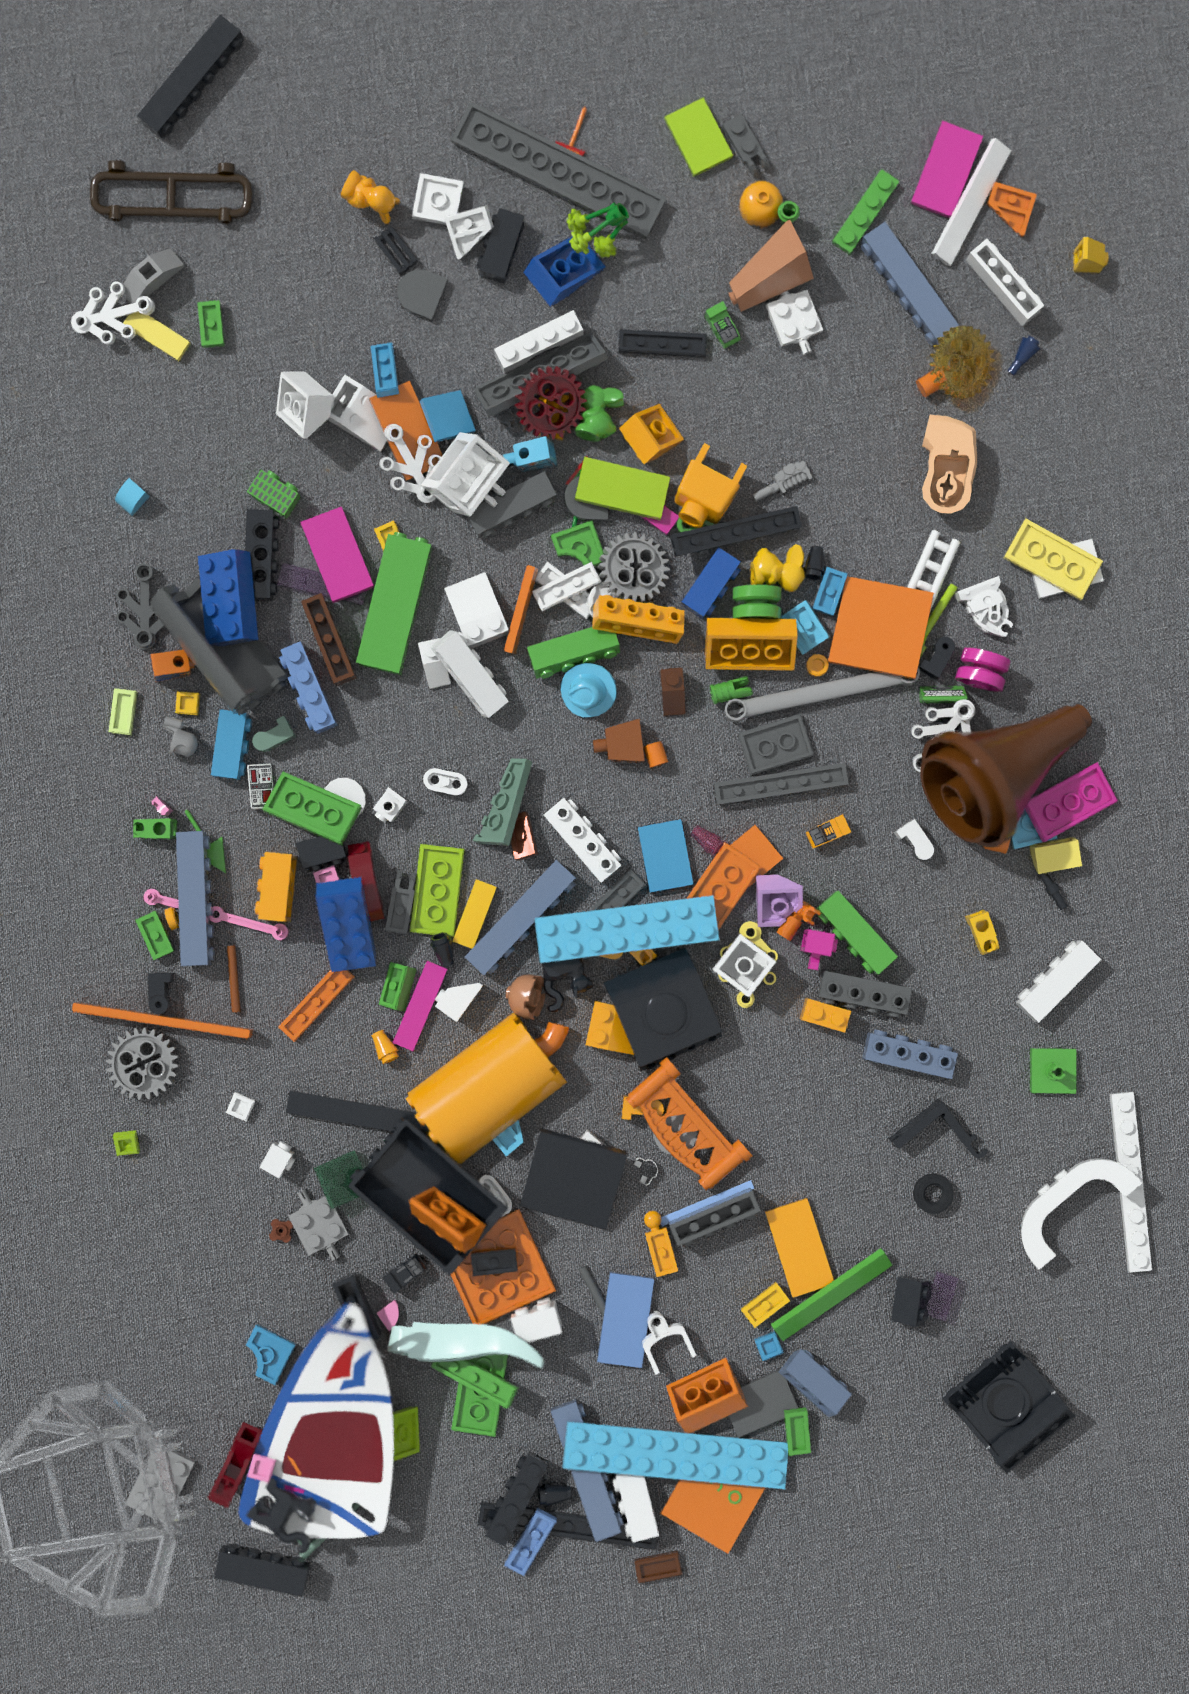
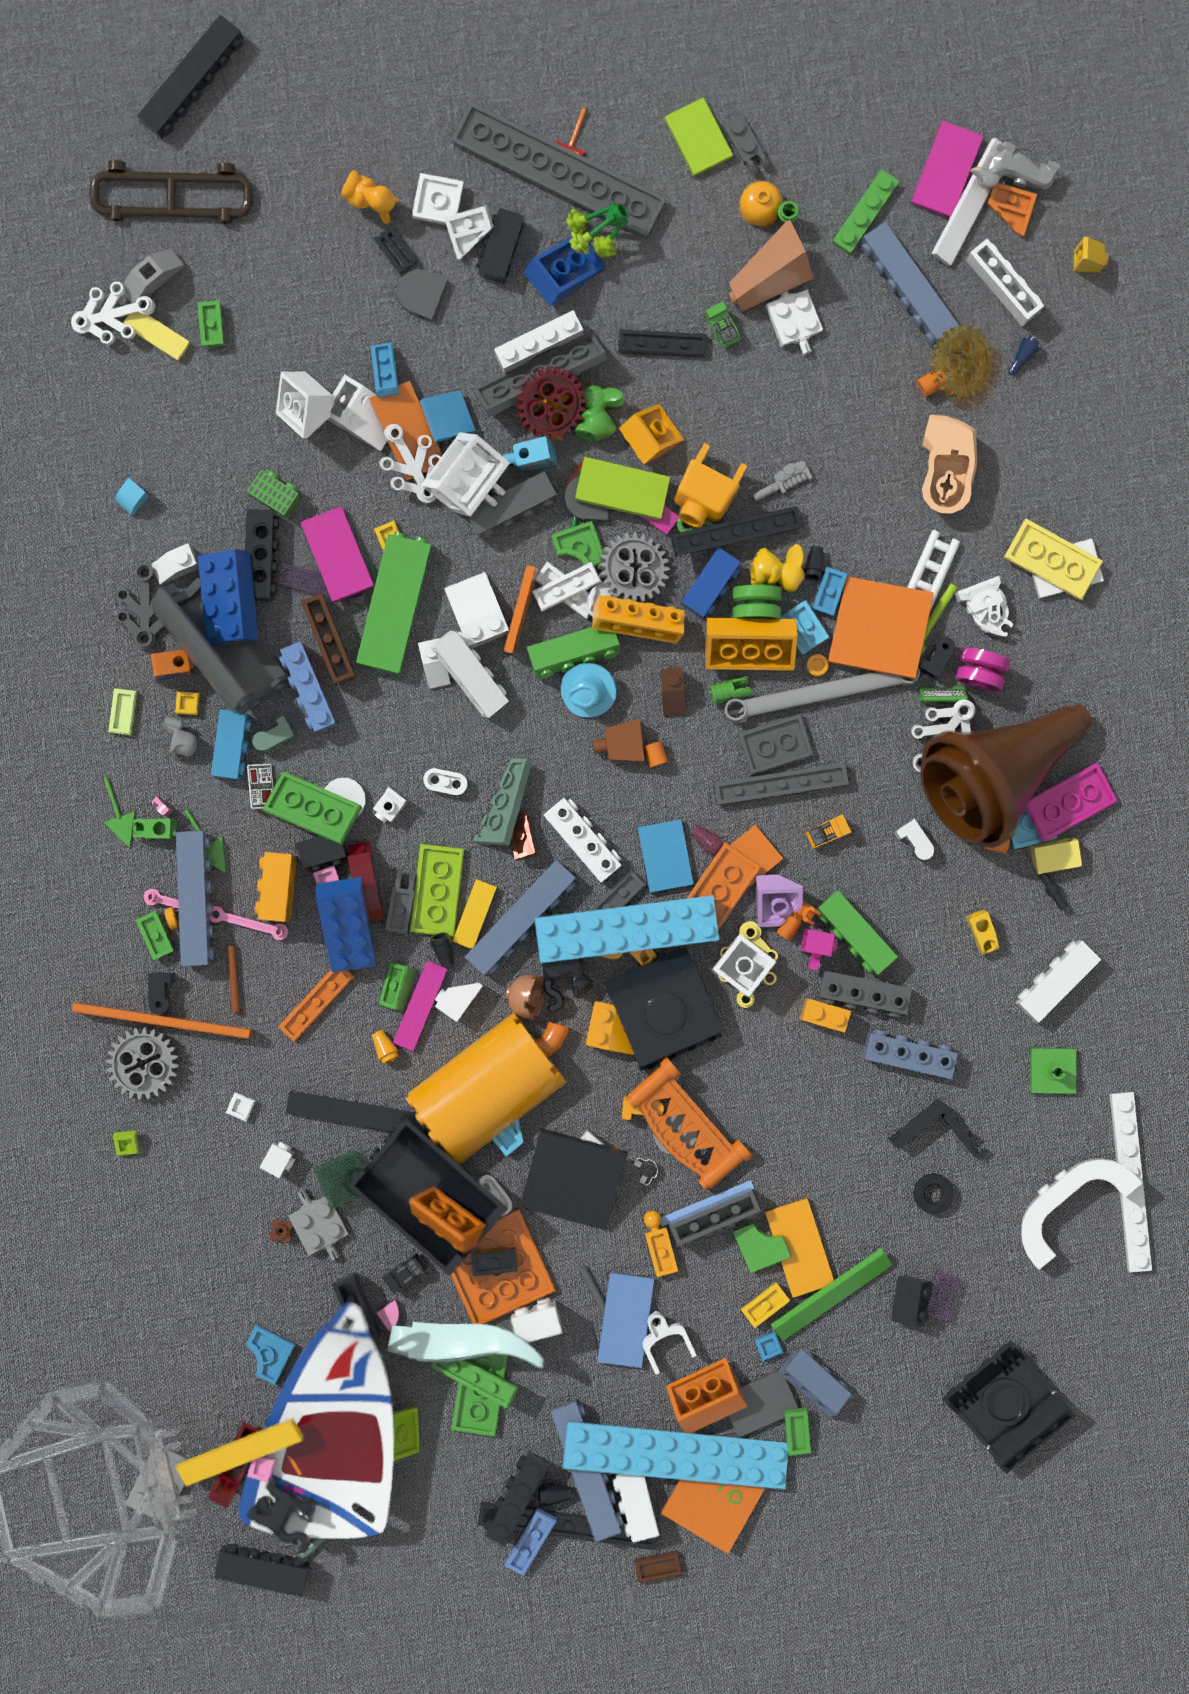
none -> bright green piece [104,777,135,848]
none -> white slope [151,544,199,585]
none -> yellow tile [176,1418,304,1486]
none -> bright green tile [733,1222,792,1273]
none -> light grey animal [971,141,1060,190]

